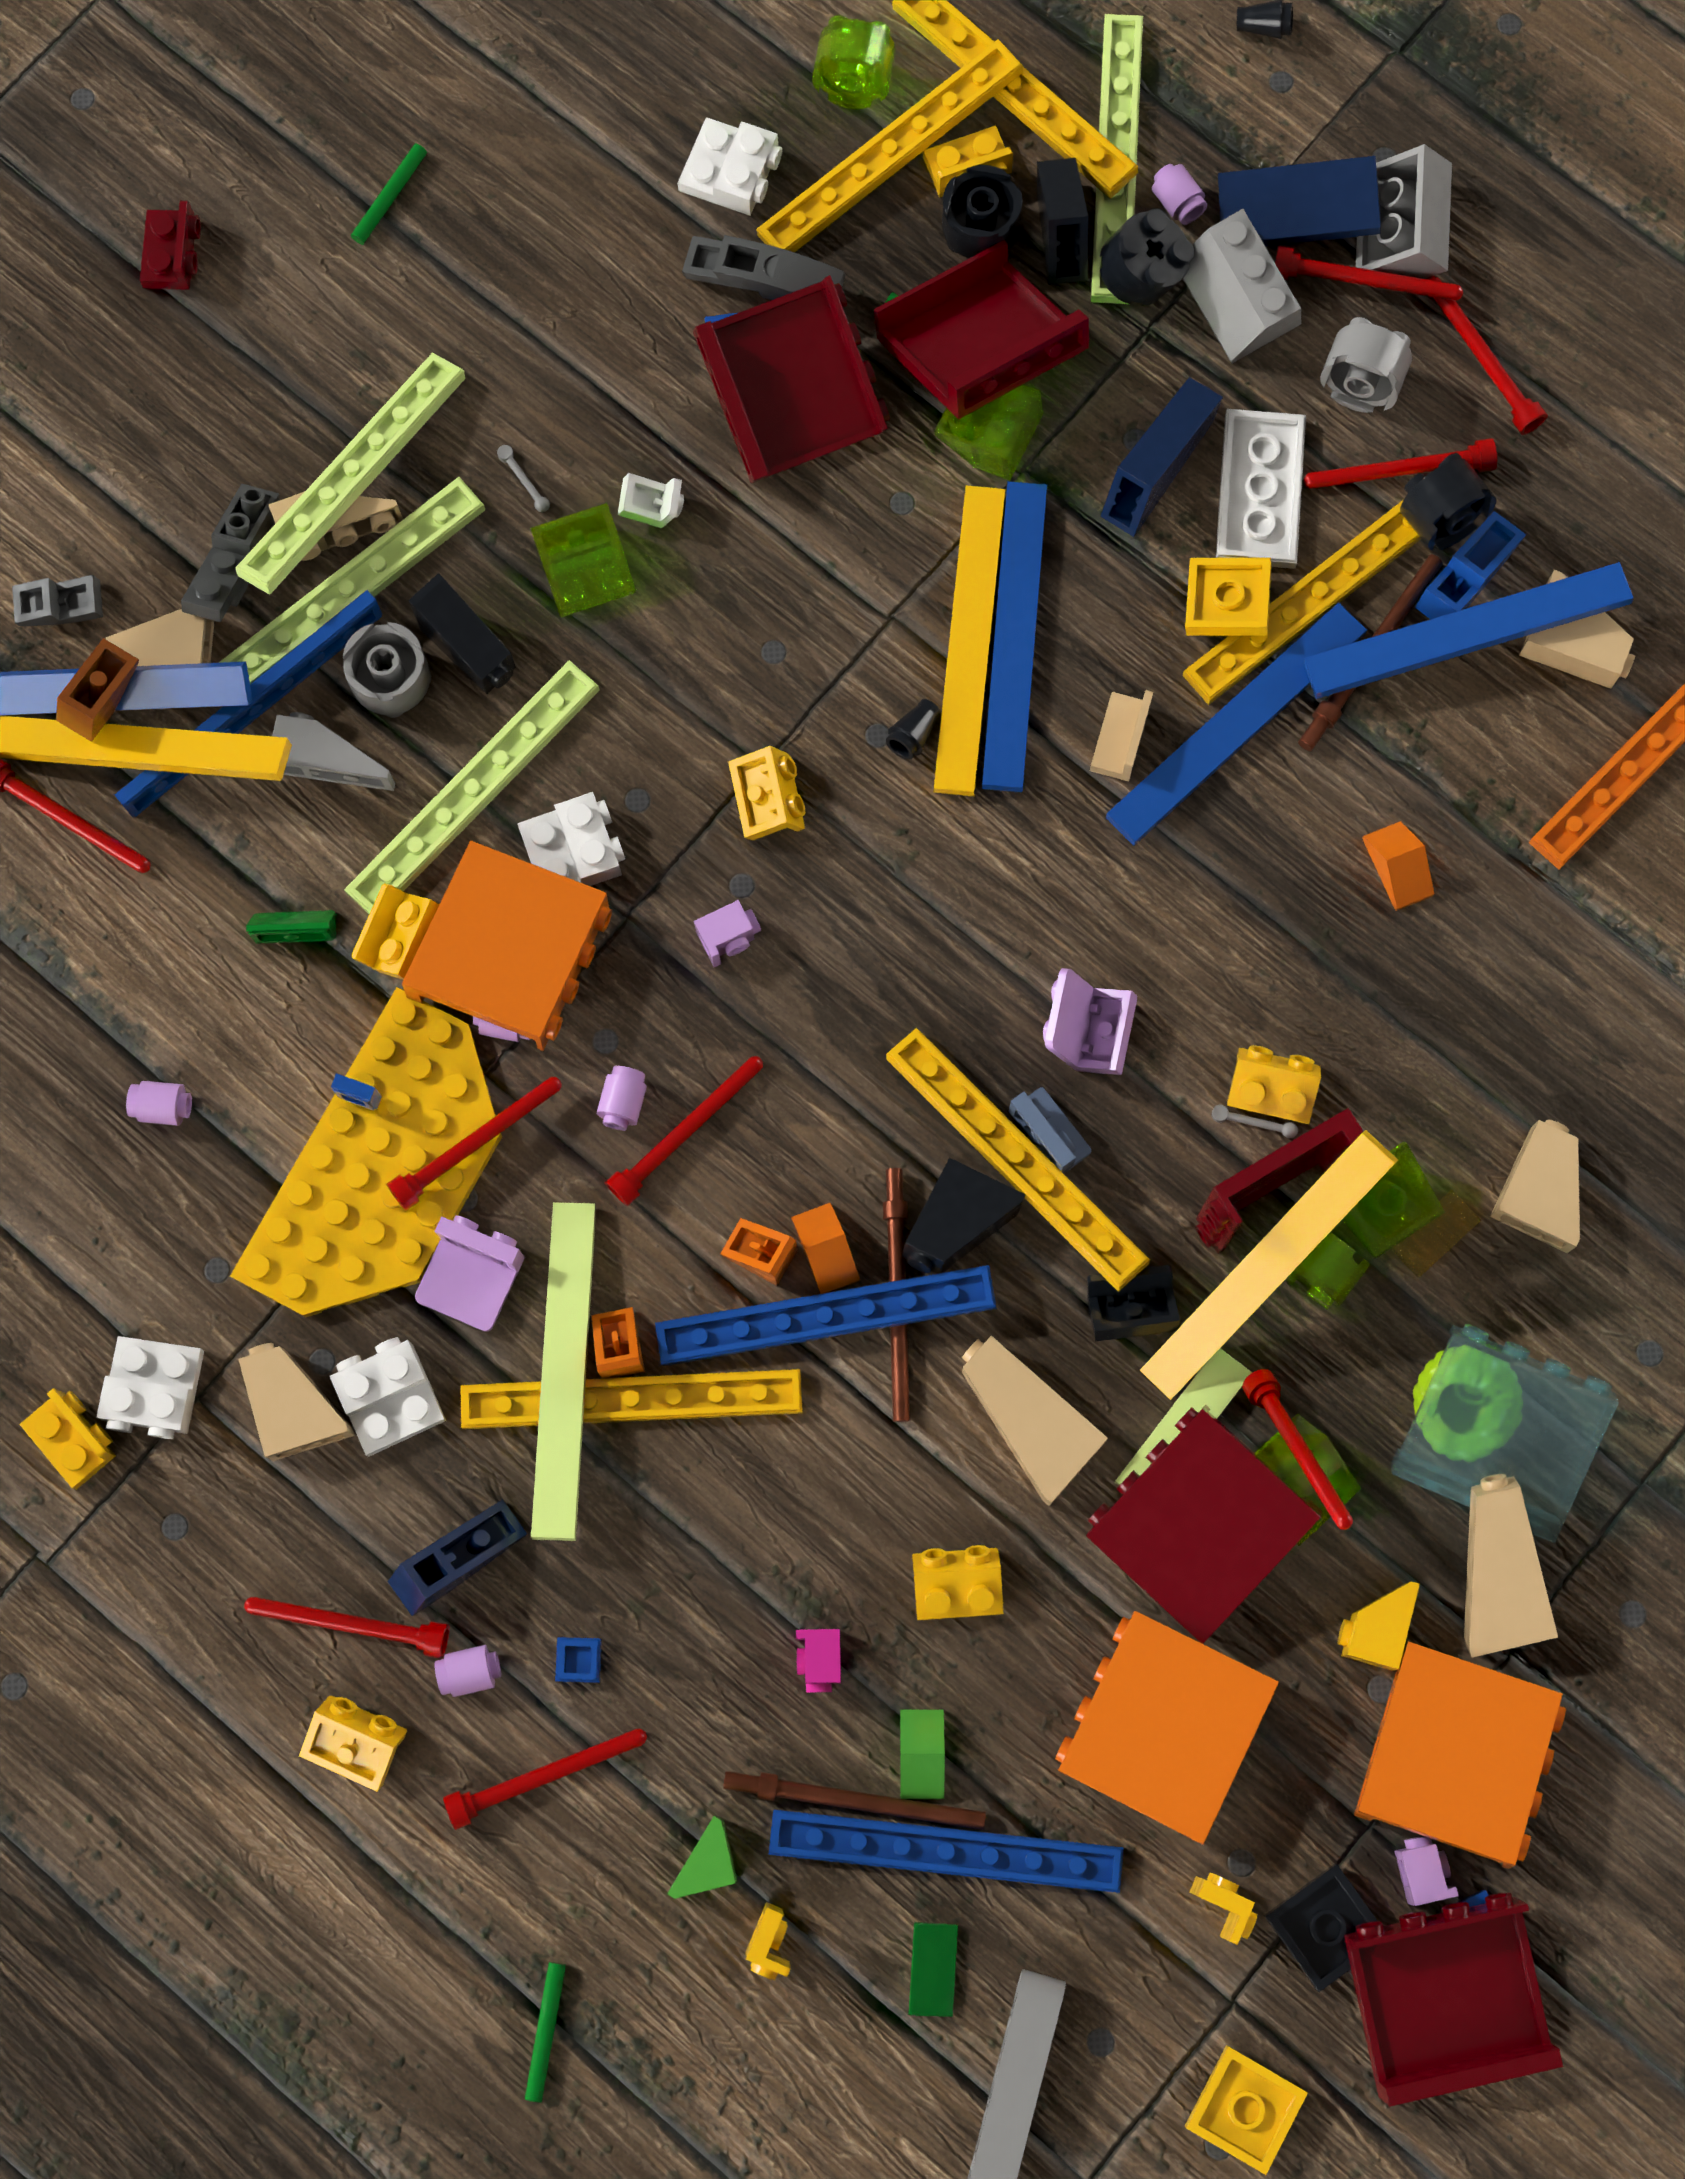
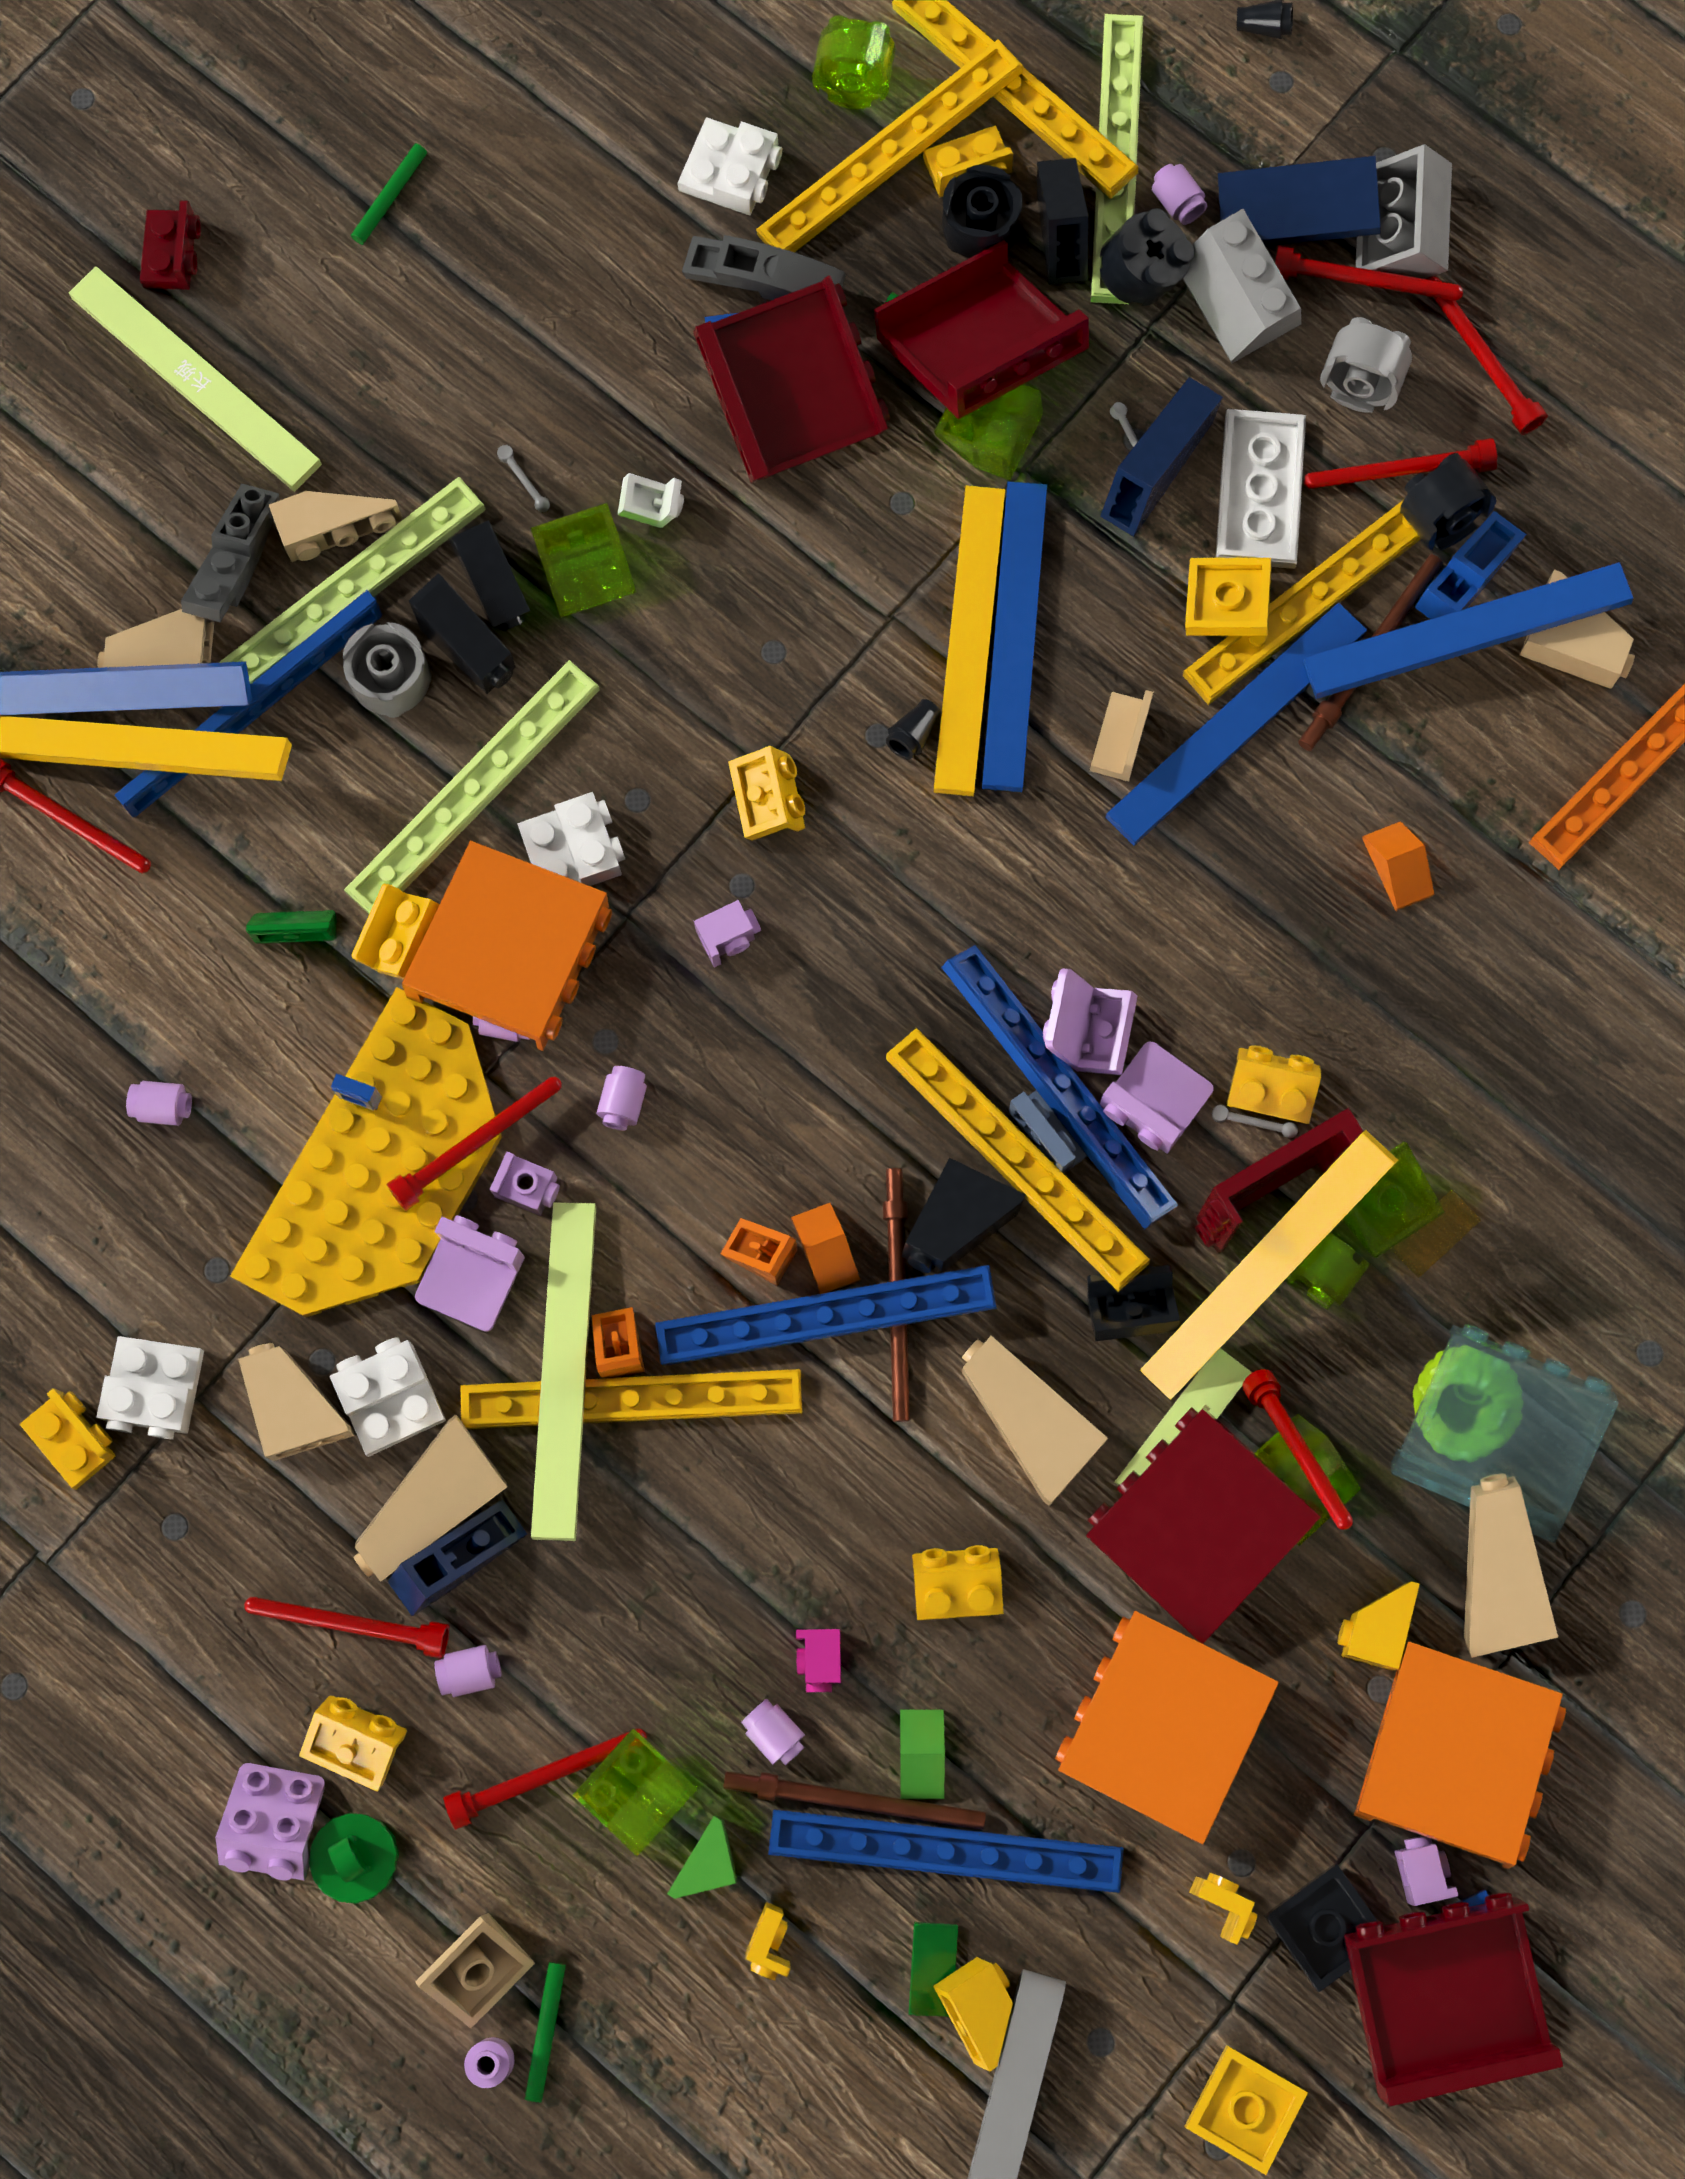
dark grey slope [12,575,103,626] -> none
dark orange slope [56,638,139,742] -> none
yellowish green tile [235,353,465,595] -> none
light grey slope [272,712,396,791] -> none
blue tile [555,1637,602,1683] -> none
red piece [605,1056,763,1207] -> none
tan slope [1490,1120,1580,1253] -> none
none -> yellowish green tile [69,266,322,492]
none -> lavender bracket [215,1763,325,1881]
none -> green tile [309,1813,399,1903]
none -> tan slope [353,1415,508,1582]
none -> tan slope [415,1913,535,2028]
none -> black slope [448,520,530,631]
none -> lavender brick [464,2037,515,2088]
none -> lavender brick [490,1151,560,1216]
none -> clear neon green slope [573,1728,700,1856]
none -> lavender brick [741,1699,805,1766]
none -> yellow slope [933,1957,1013,2072]
none -> blue tile [941,945,1178,1229]
none -> lavender bracket [1100,1041,1213,1154]
none -> light grey hinge [1110,402,1138,447]

